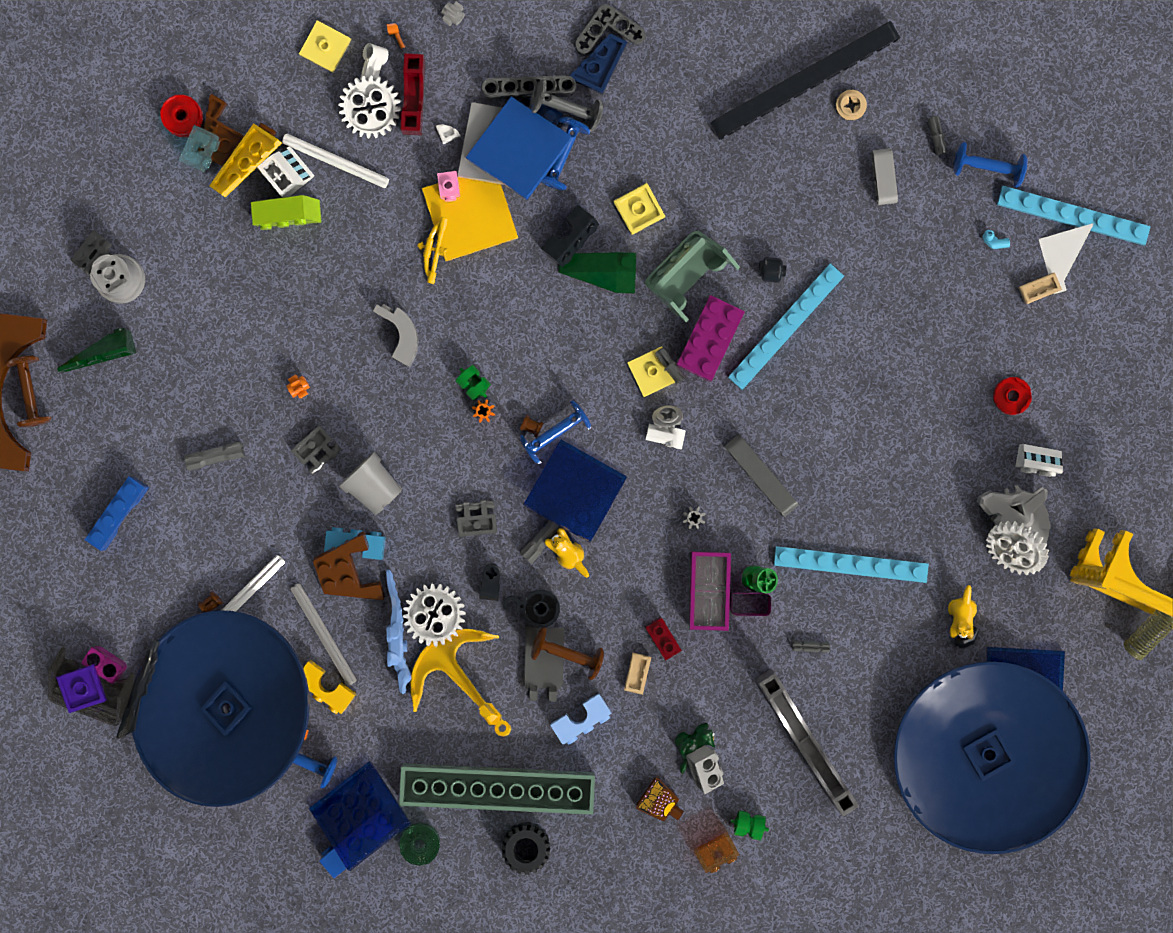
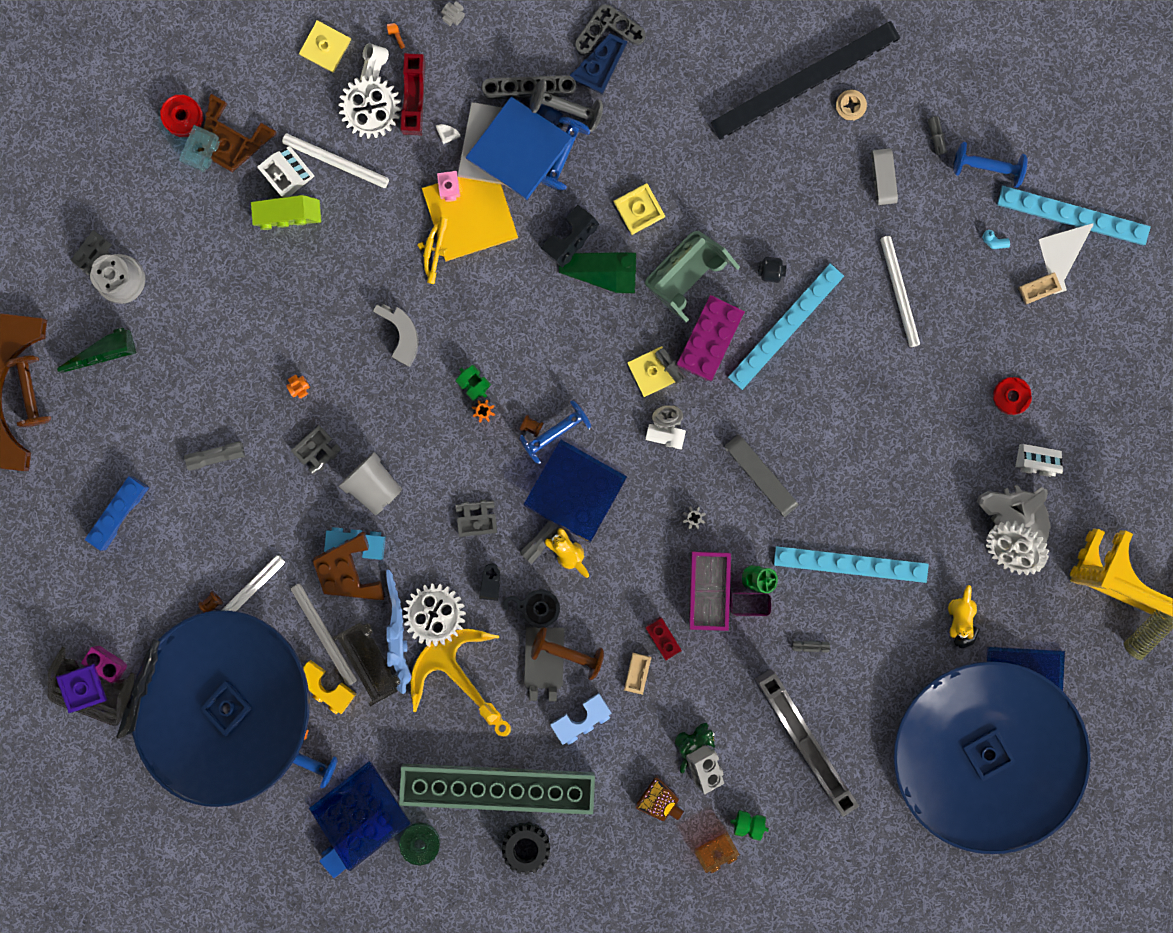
yellow wing [209,123,282,197] -> none
none -> clear smoke windscreen [332,621,401,707]
none -> white axle [880,236,920,347]

